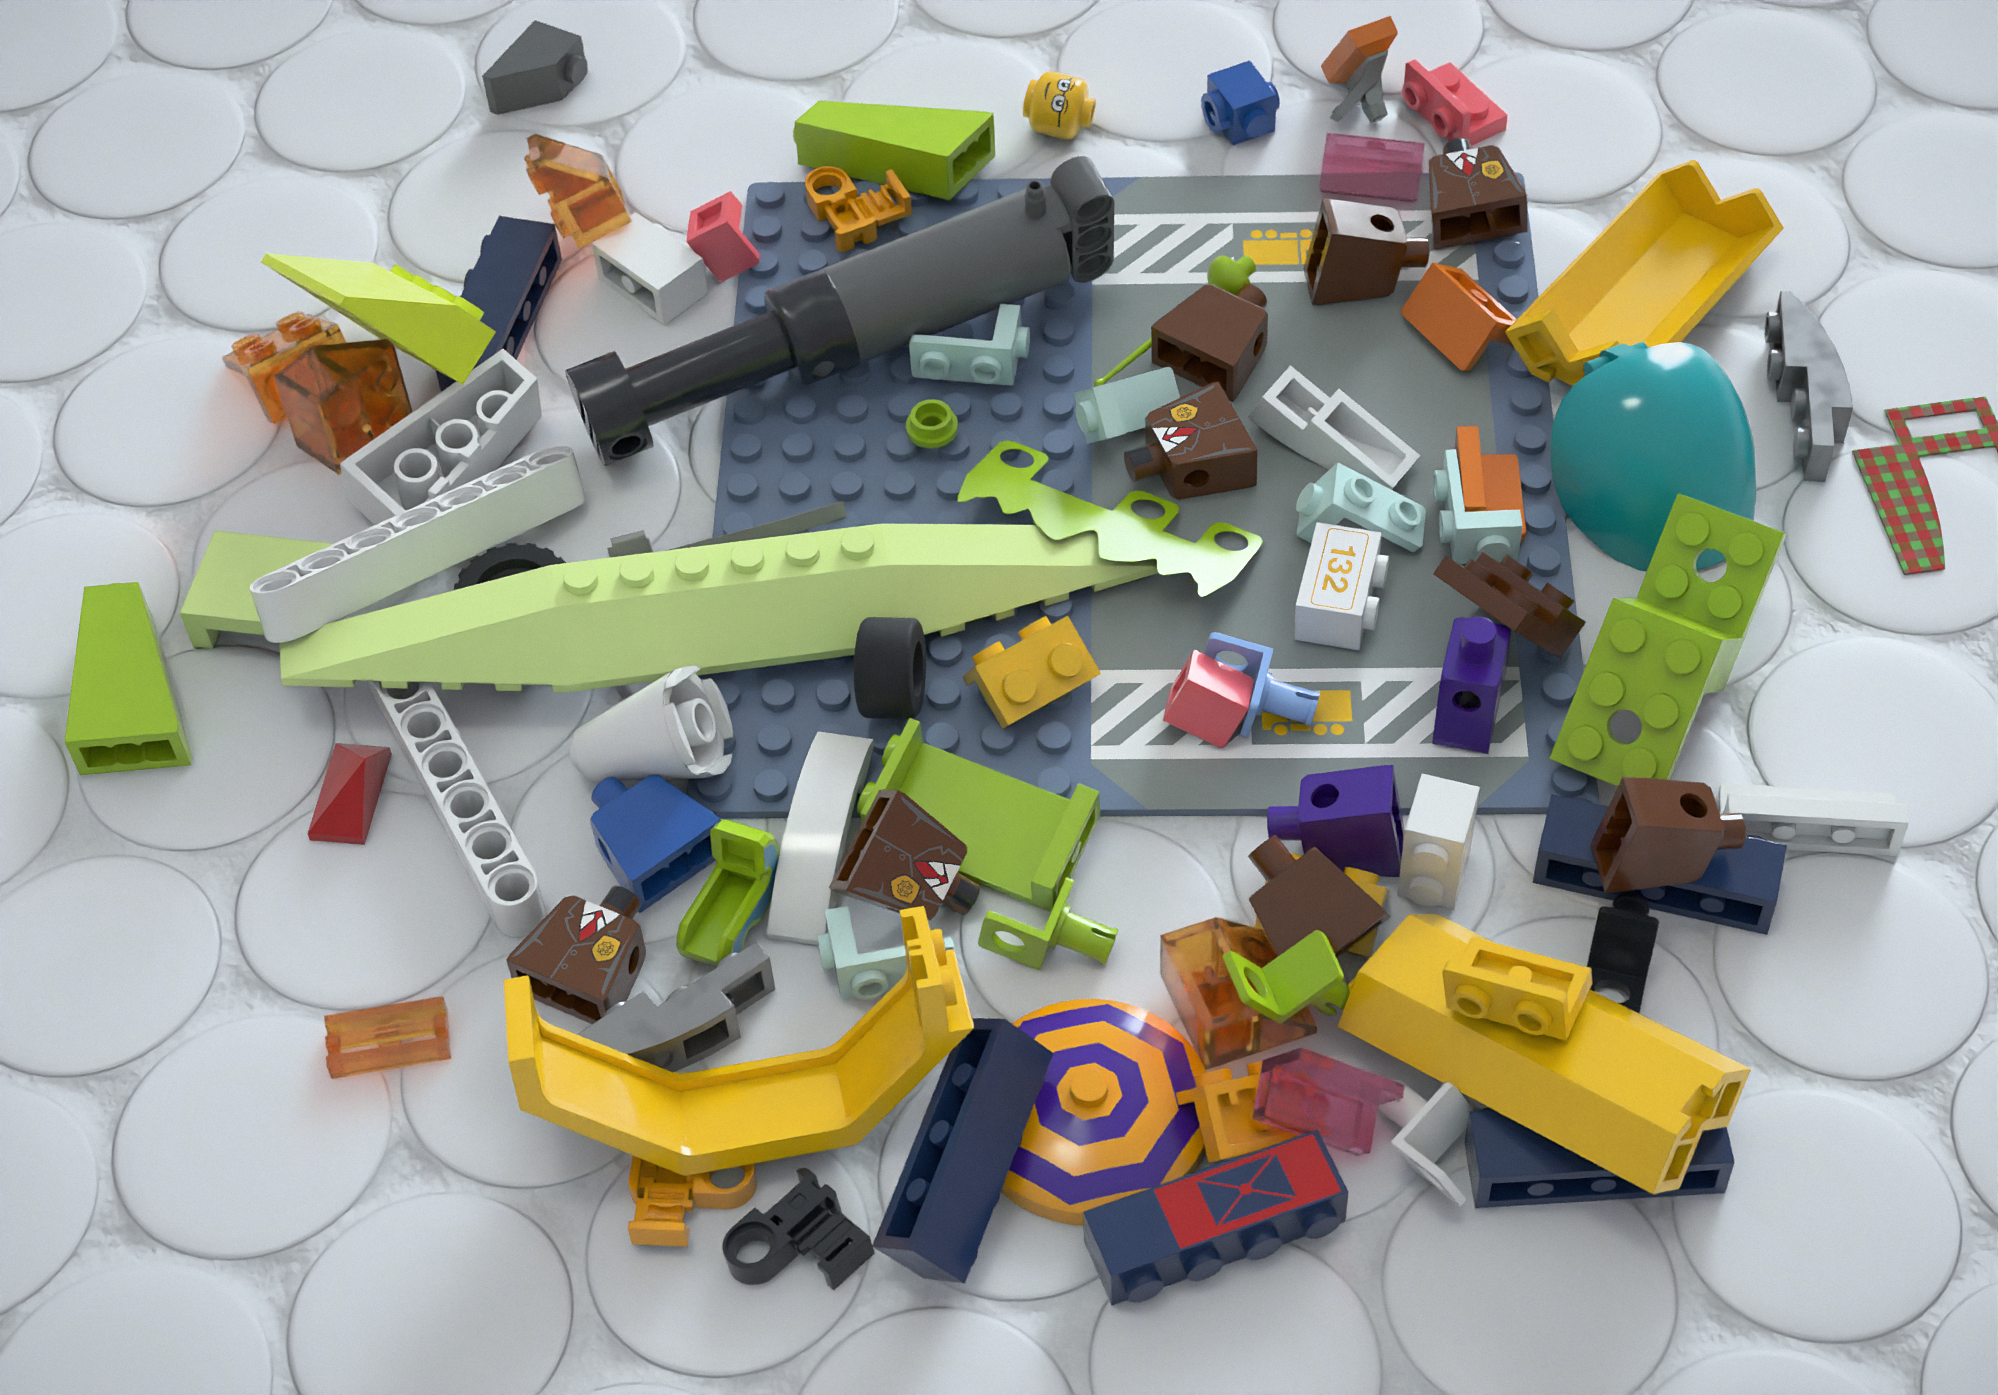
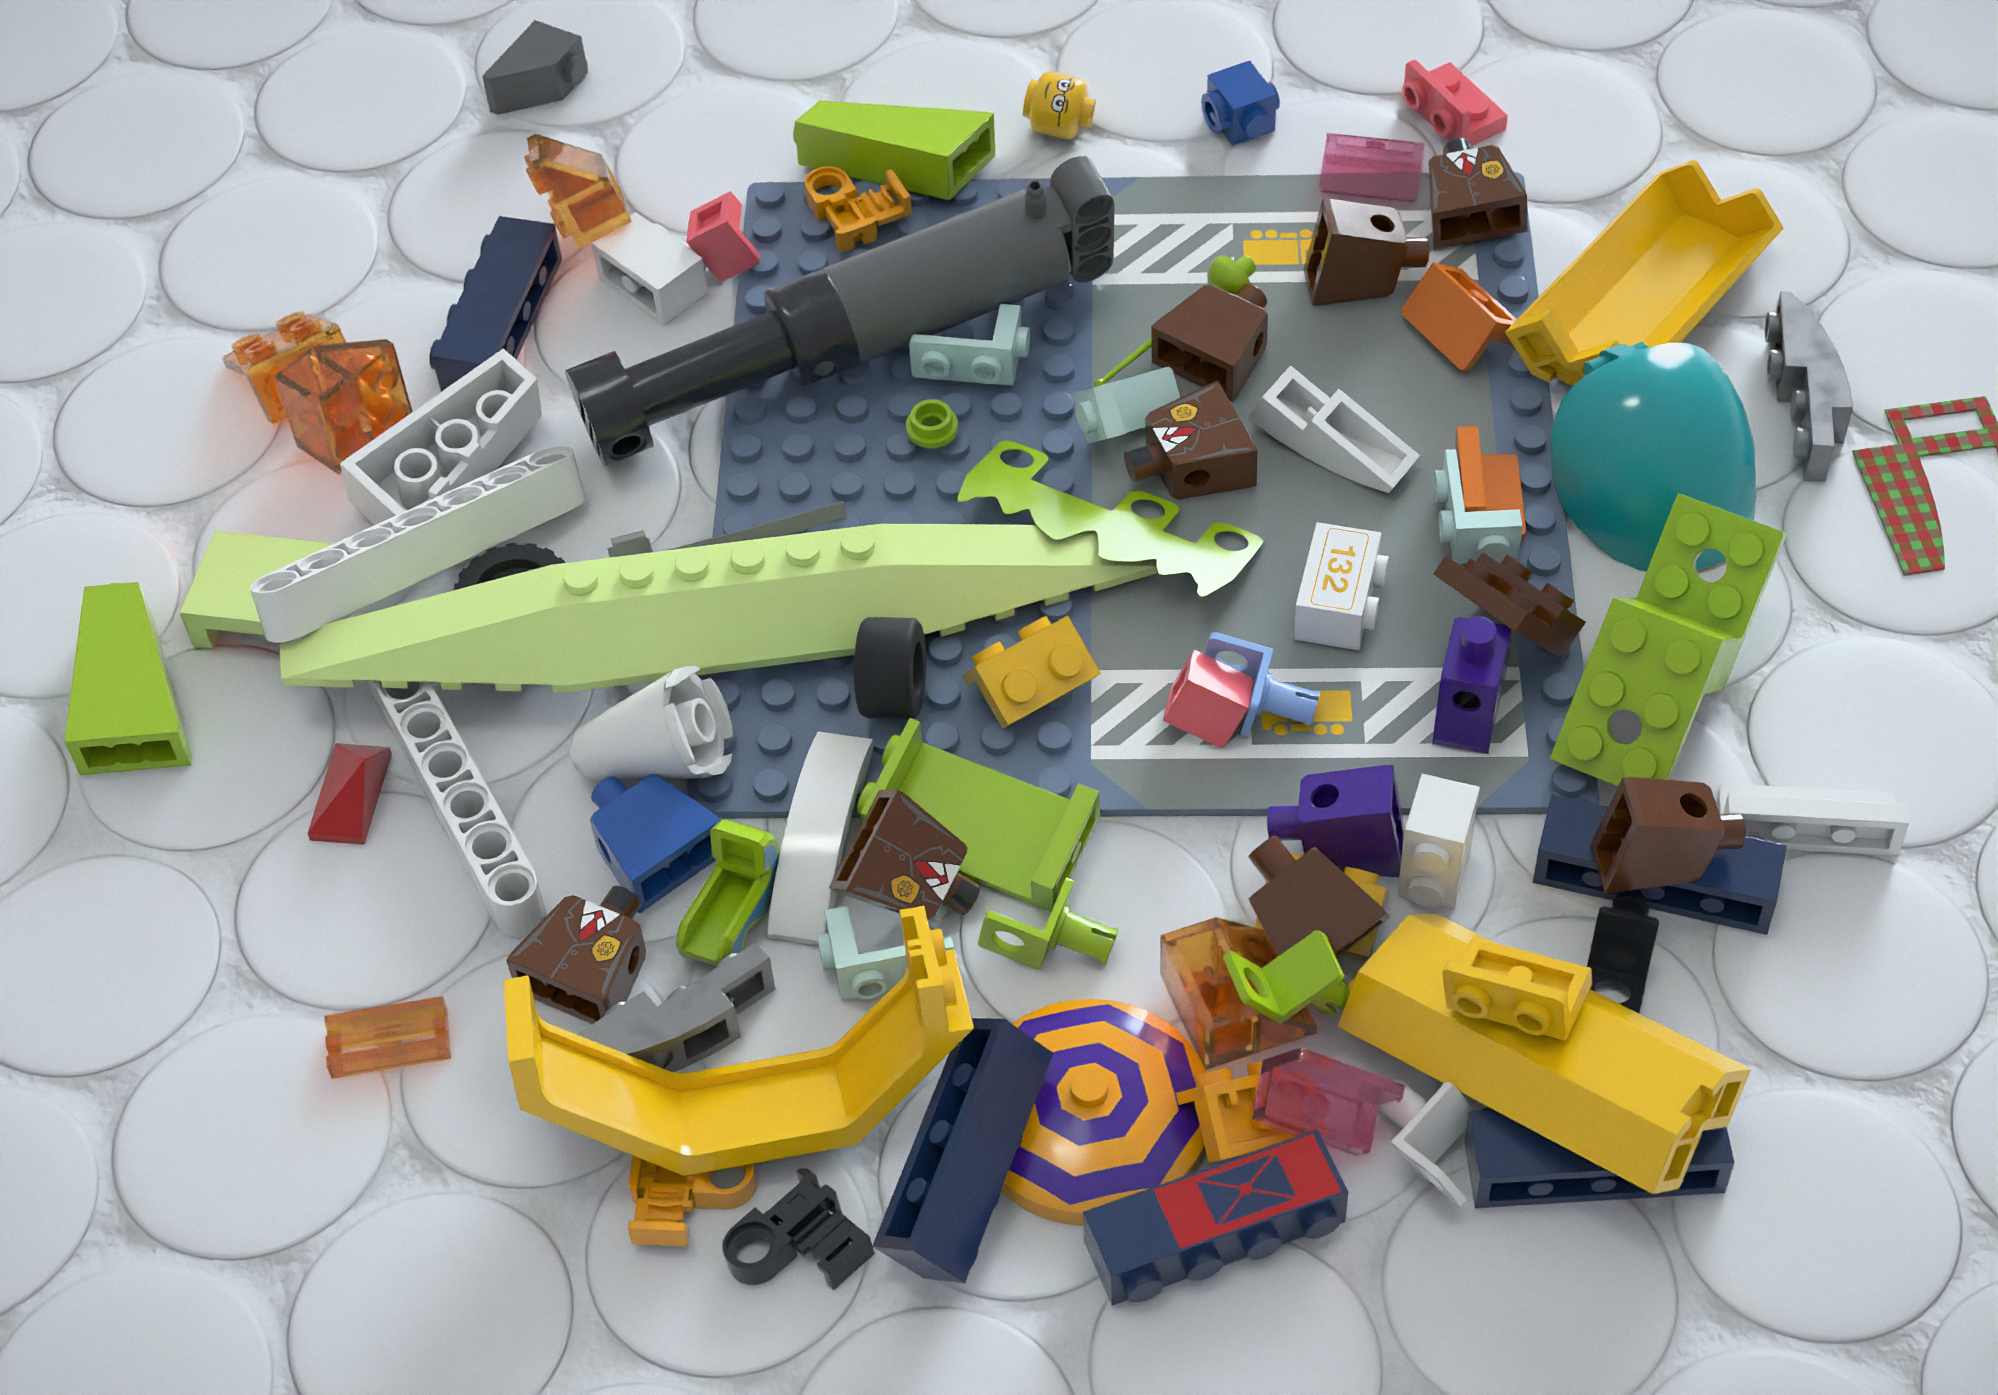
neon yellow slope [261,253,496,385] -> none
light aqua bracket [1296,462,1426,552] -> none
piece [1321,16,1398,123] -> none

